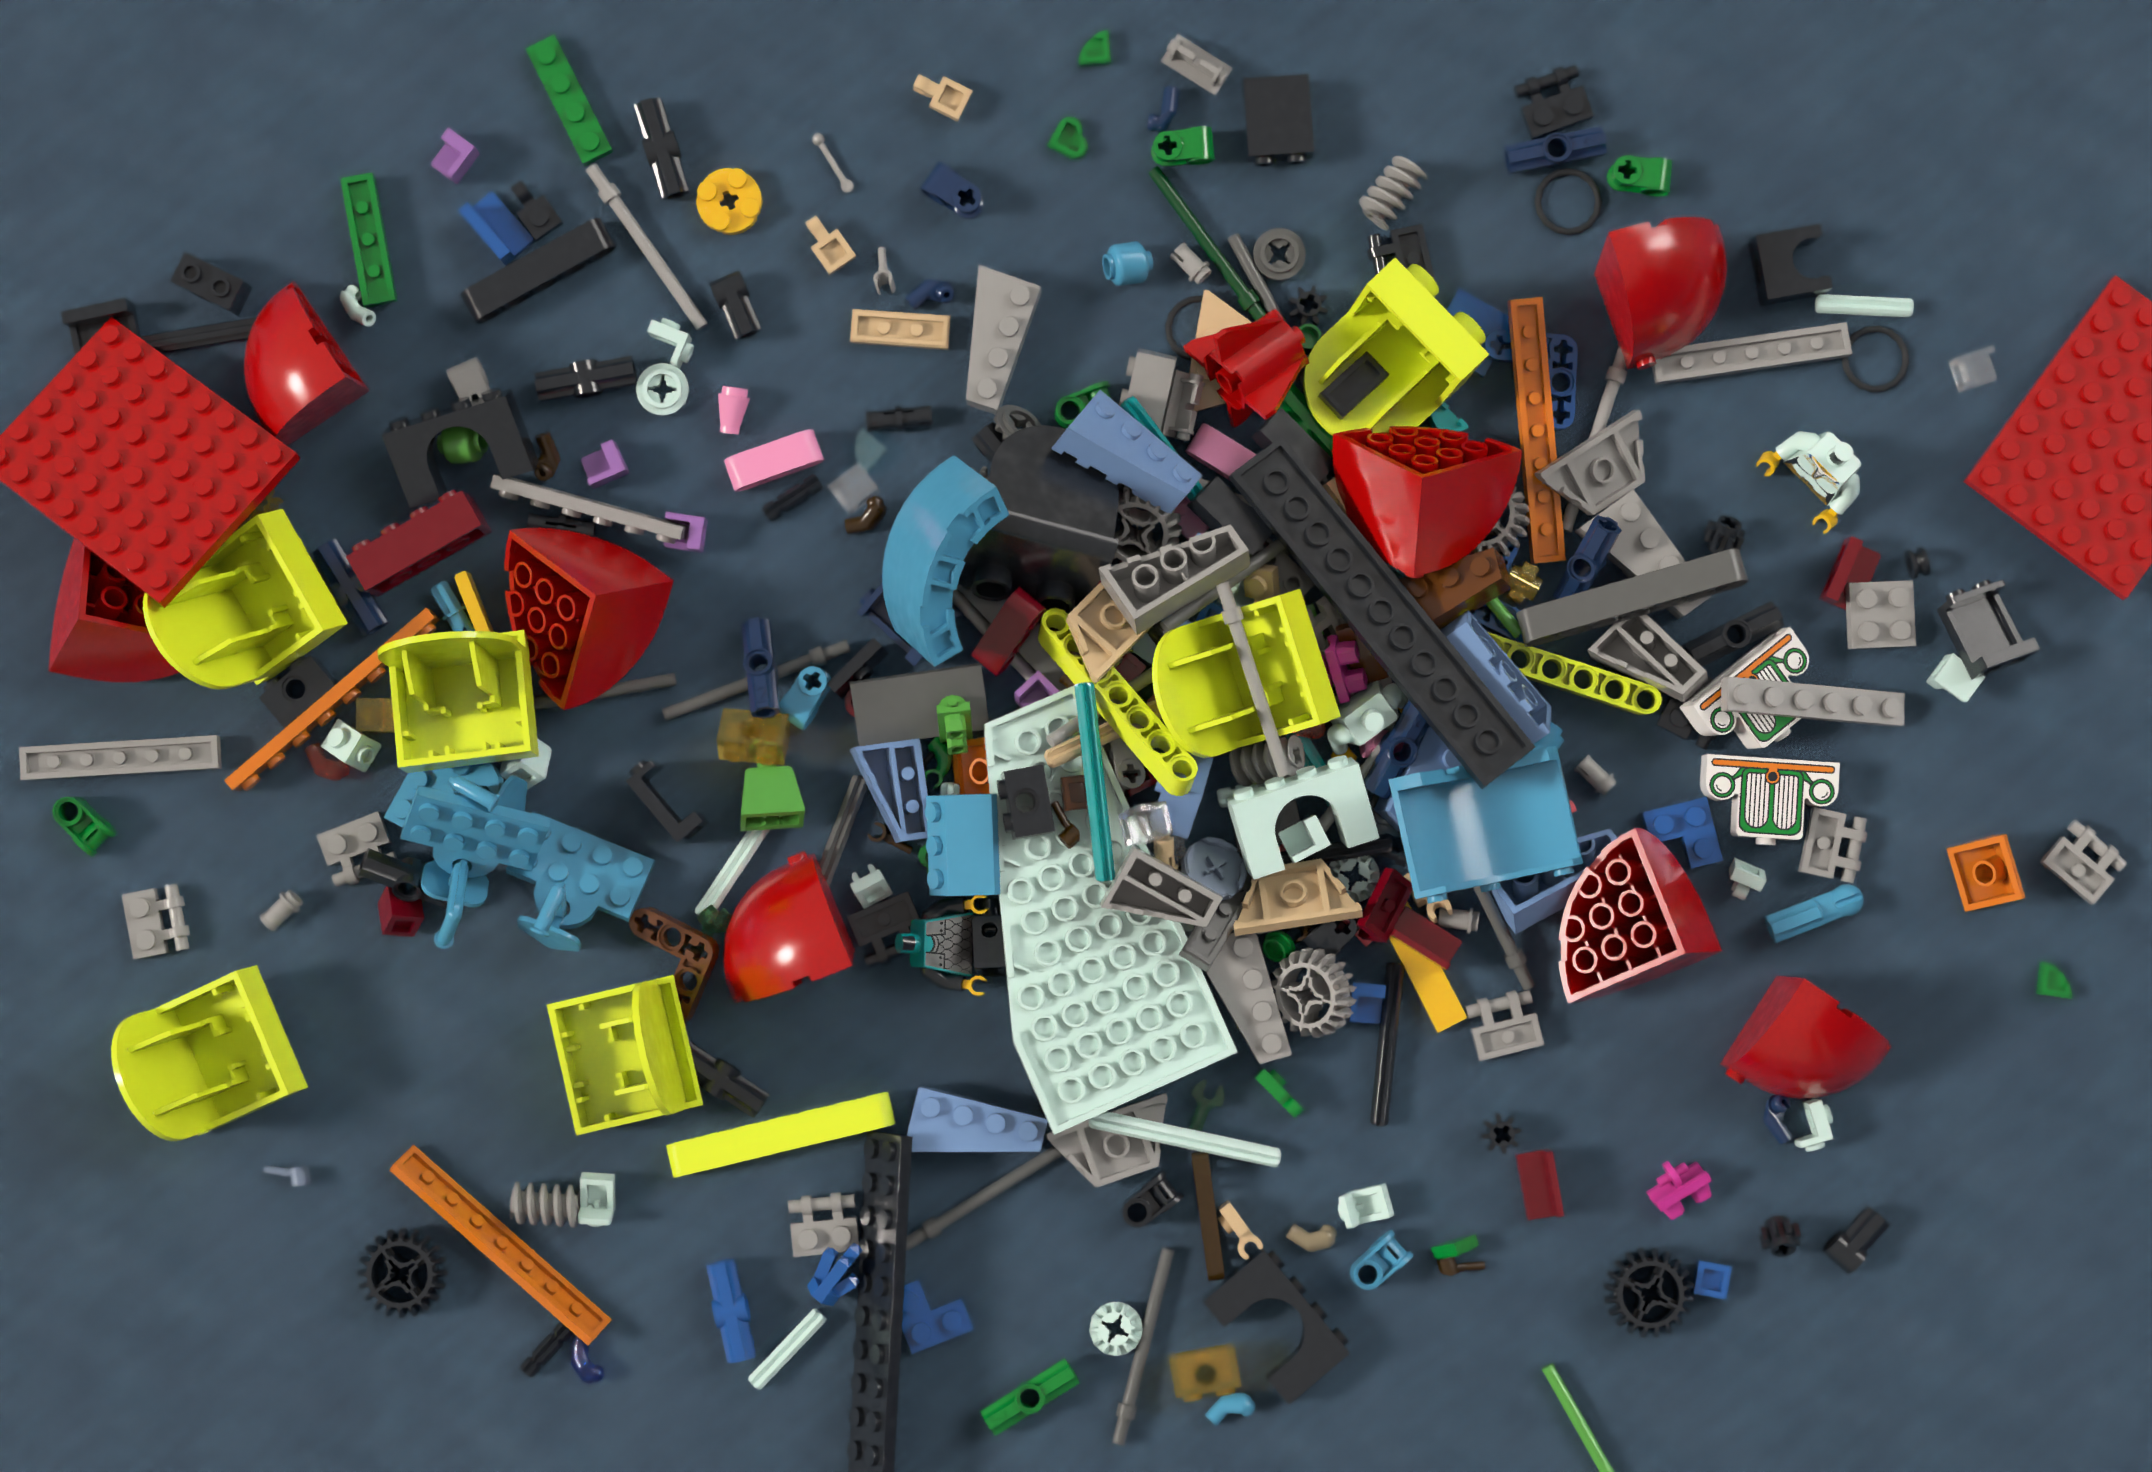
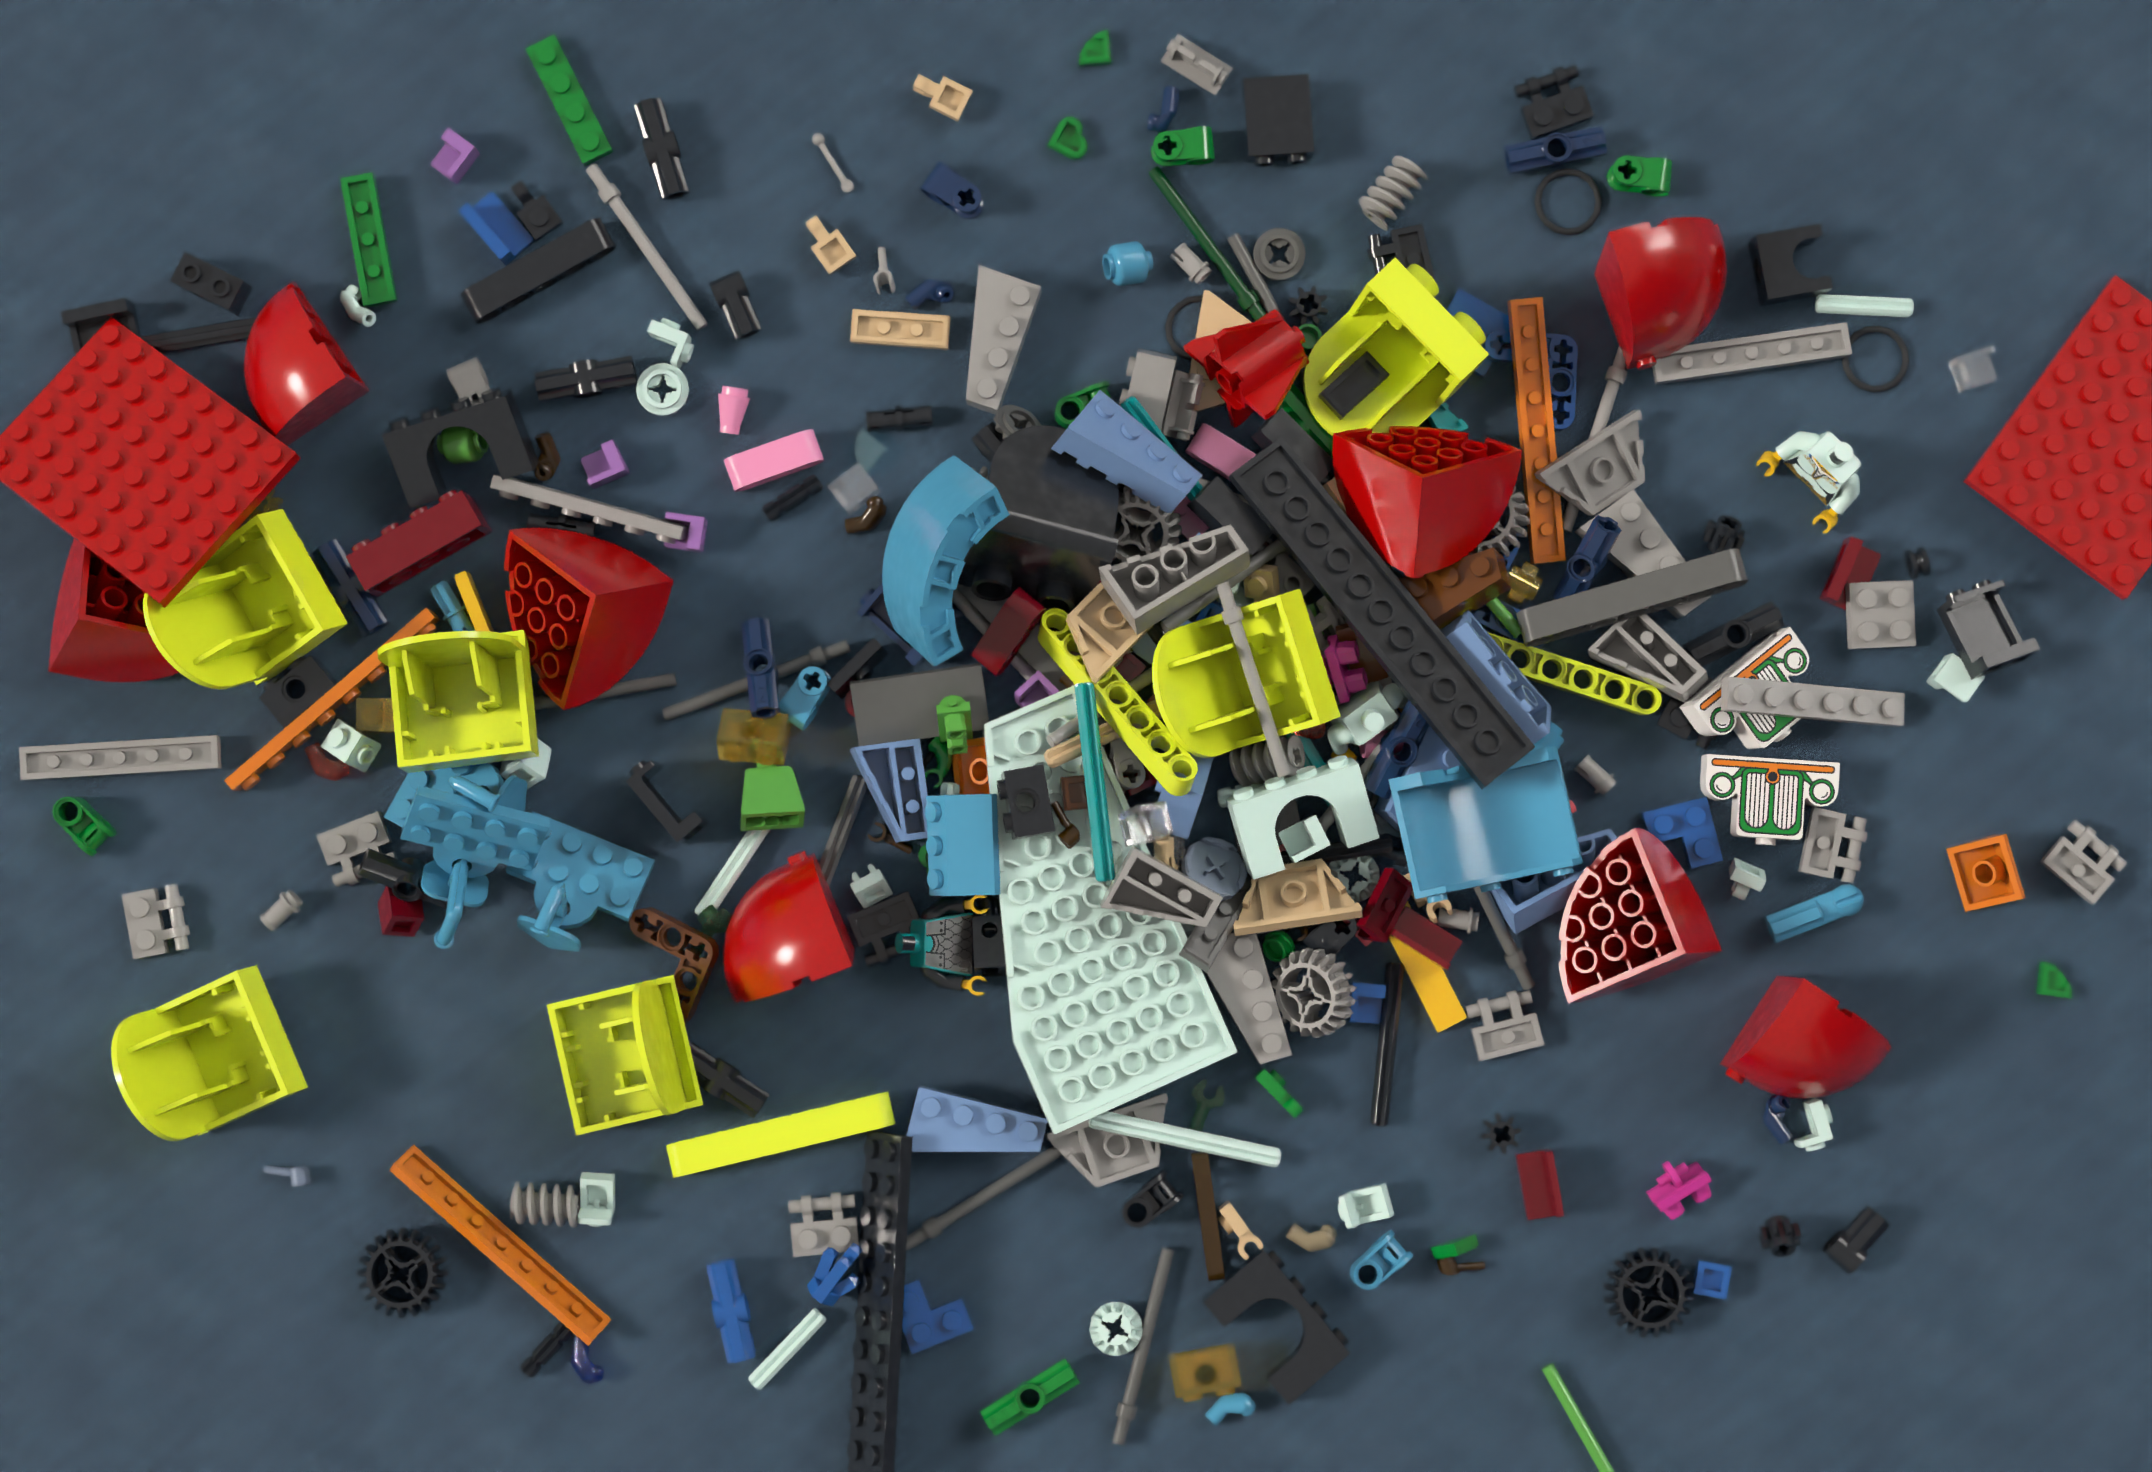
yellow plate [696,168,763,235] -> none

